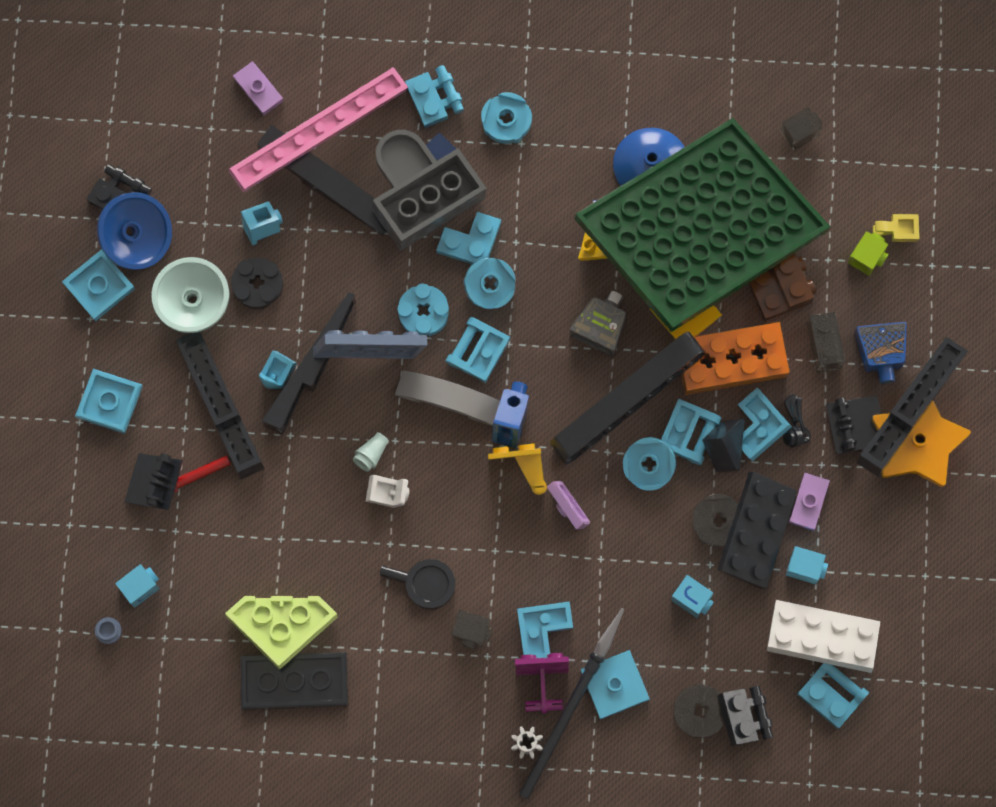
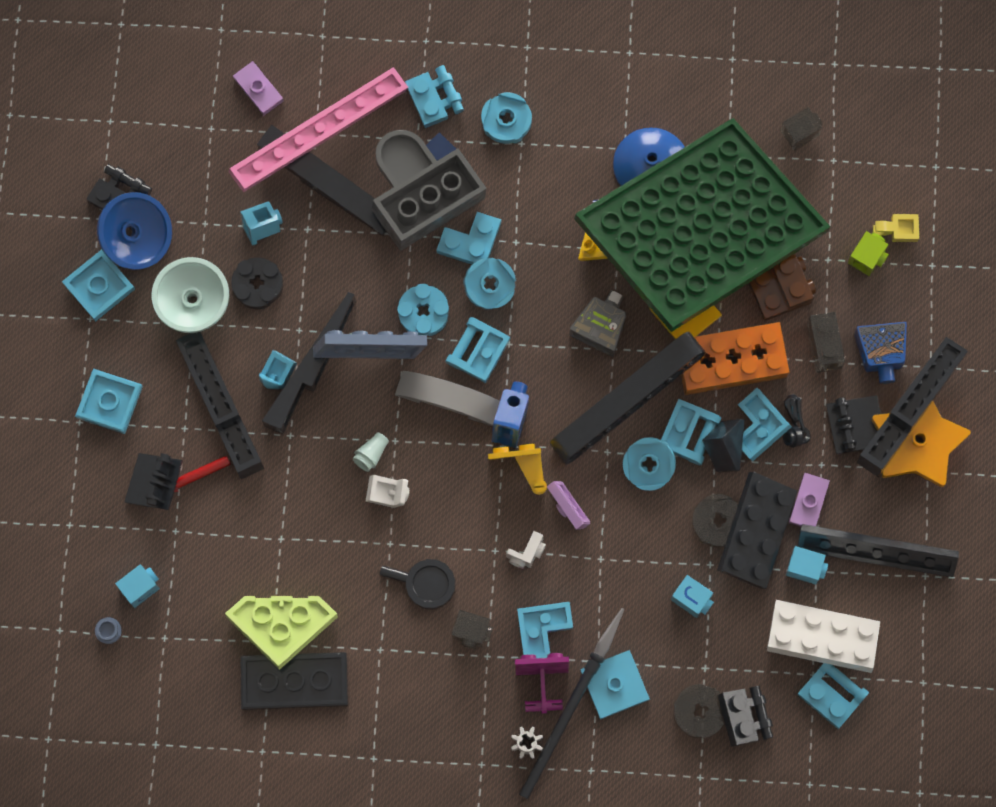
none -> white bracket [506,531,546,569]
none -> black plate [797,524,959,577]

